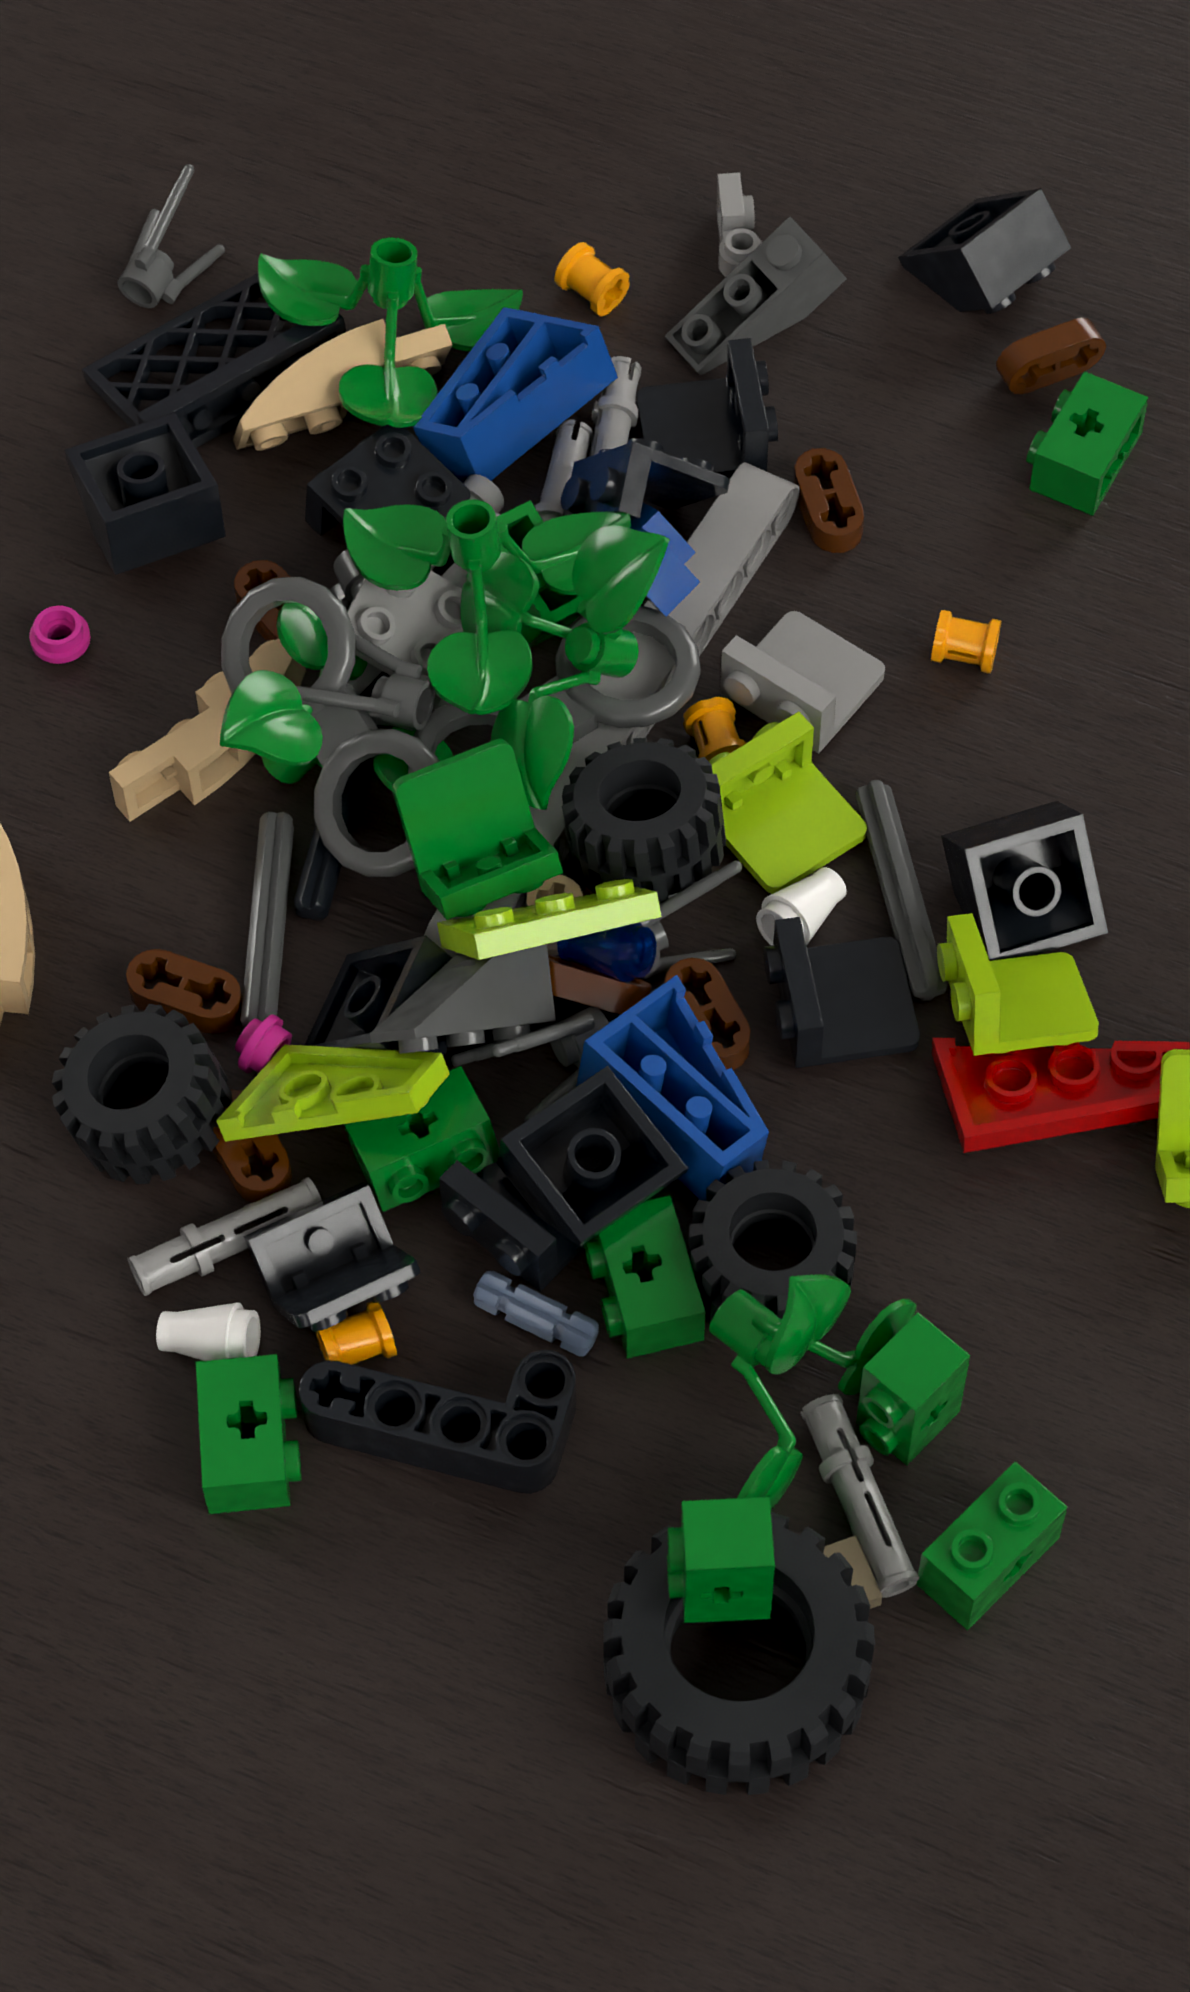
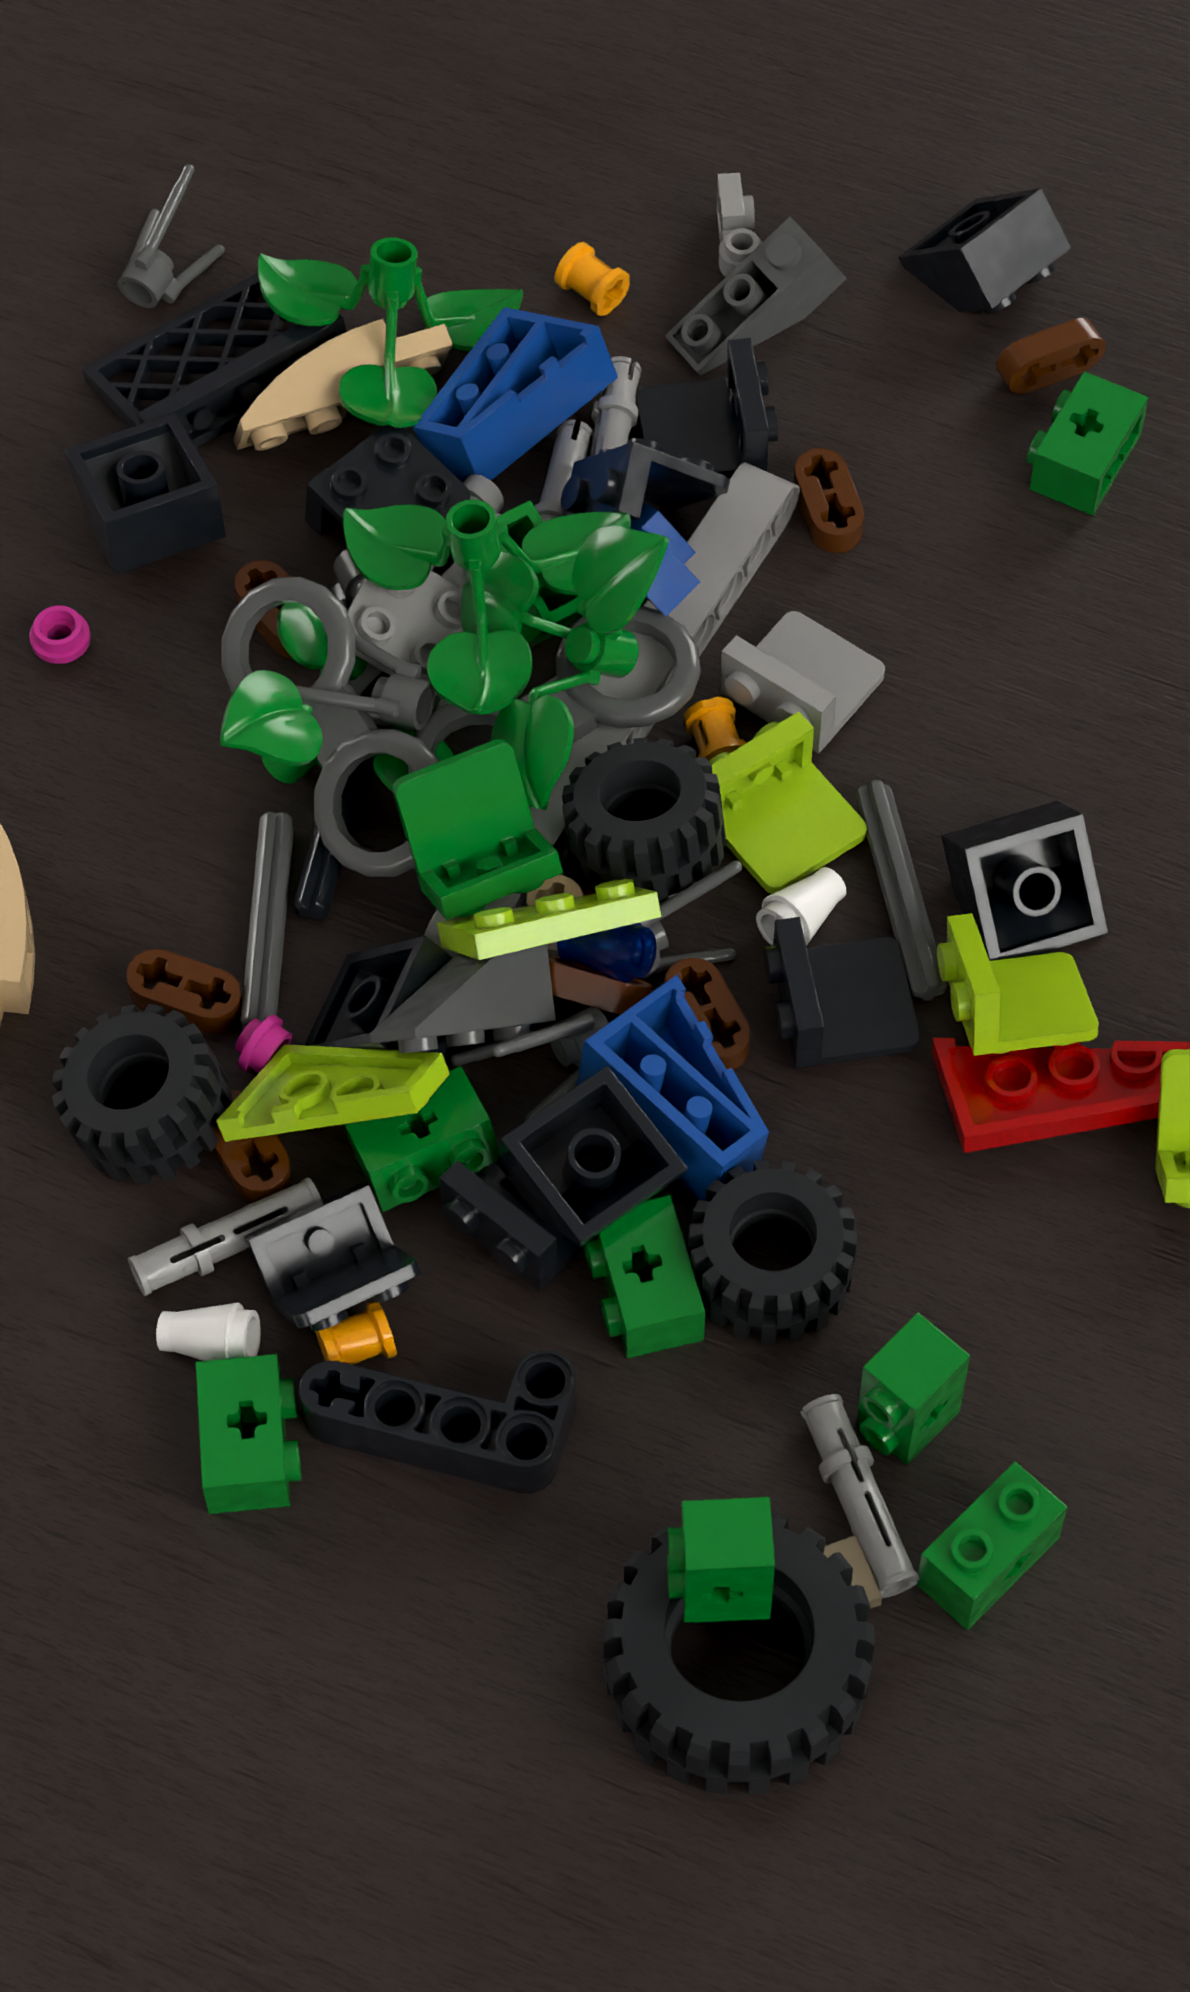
tan slope [109,639,306,822] -> none
sand blue axle [473,1271,599,1356] -> none
green plant [709,1275,917,1510] -> none
light orange bush [931,610,1001,674] -> none

